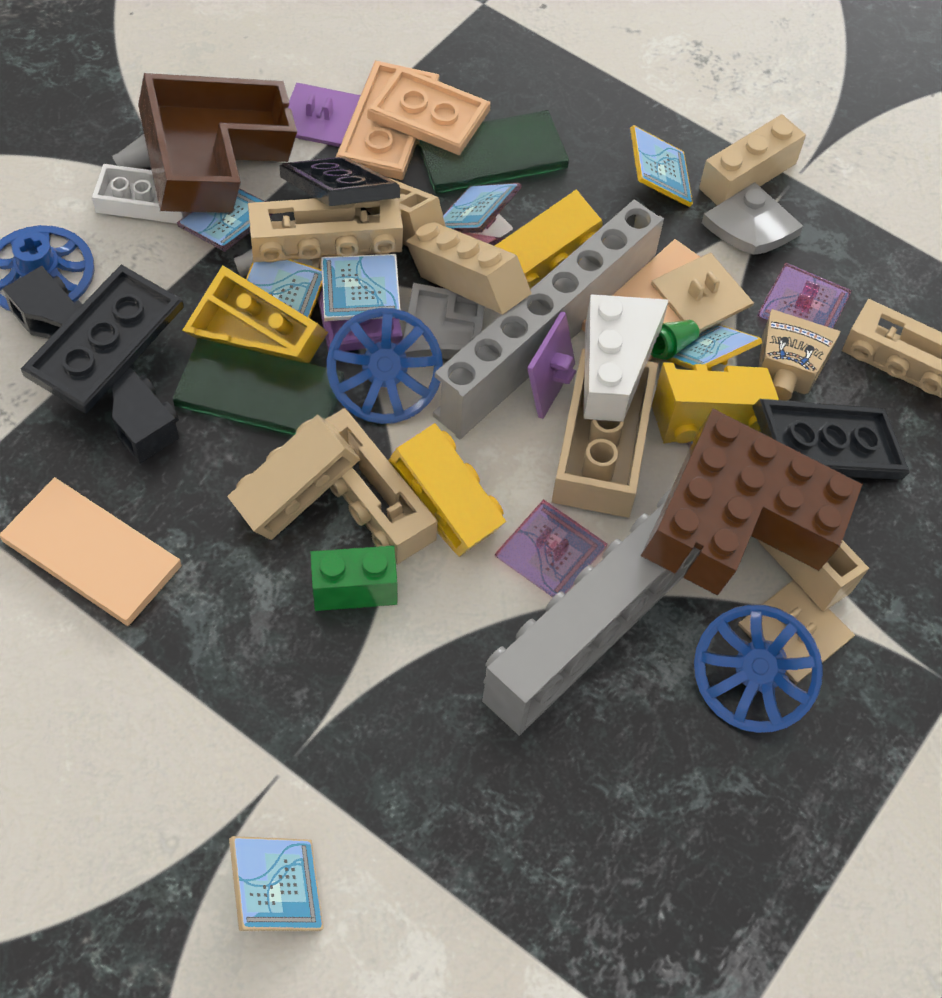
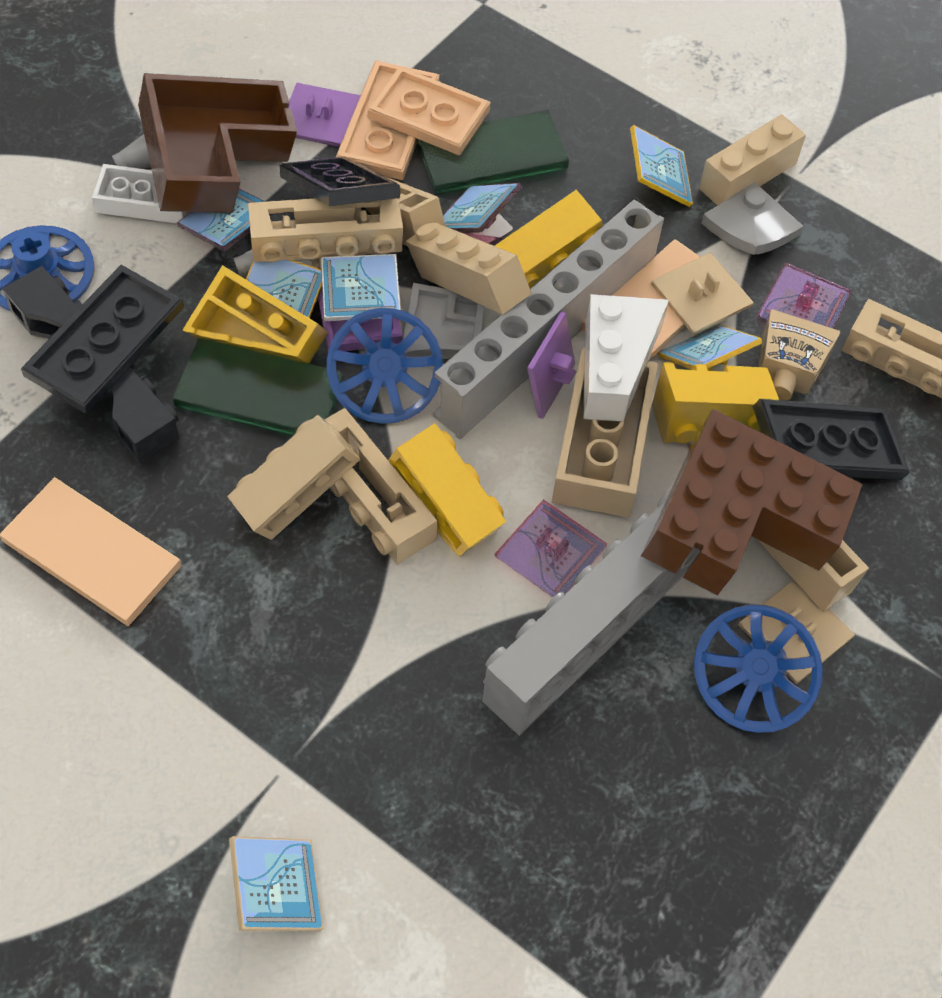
green brick [310,546,398,611] -> none
green cone [651,319,700,360] -> none

